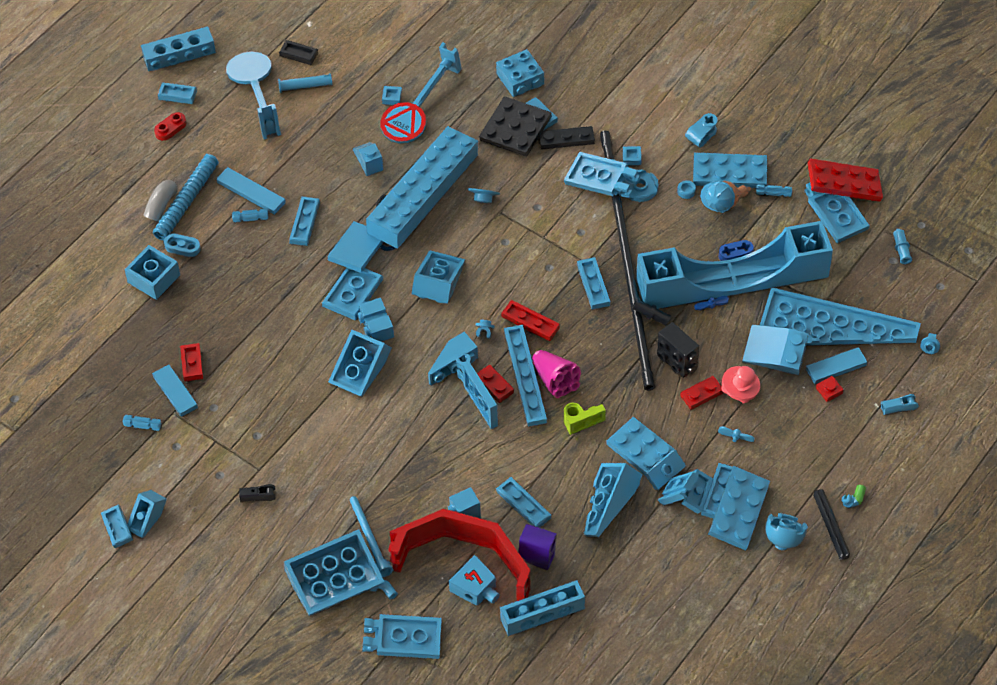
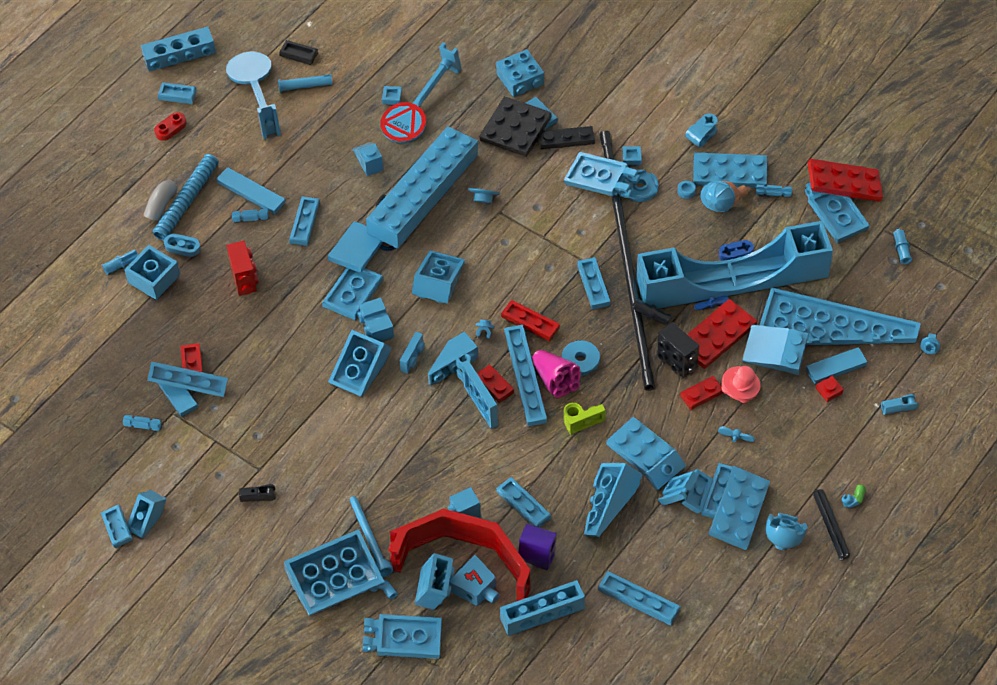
none -> dark azure axle [102,250,138,275]
none -> dark azure plate [147,361,228,397]
none -> red brick [226,240,259,296]
none -> dark azure plate [400,332,425,374]
none -> dark azure brick [415,553,454,610]
none -> dark azure tile [562,341,600,376]
none -> dark azure tile [598,571,681,625]
none -> red plate [687,299,757,369]

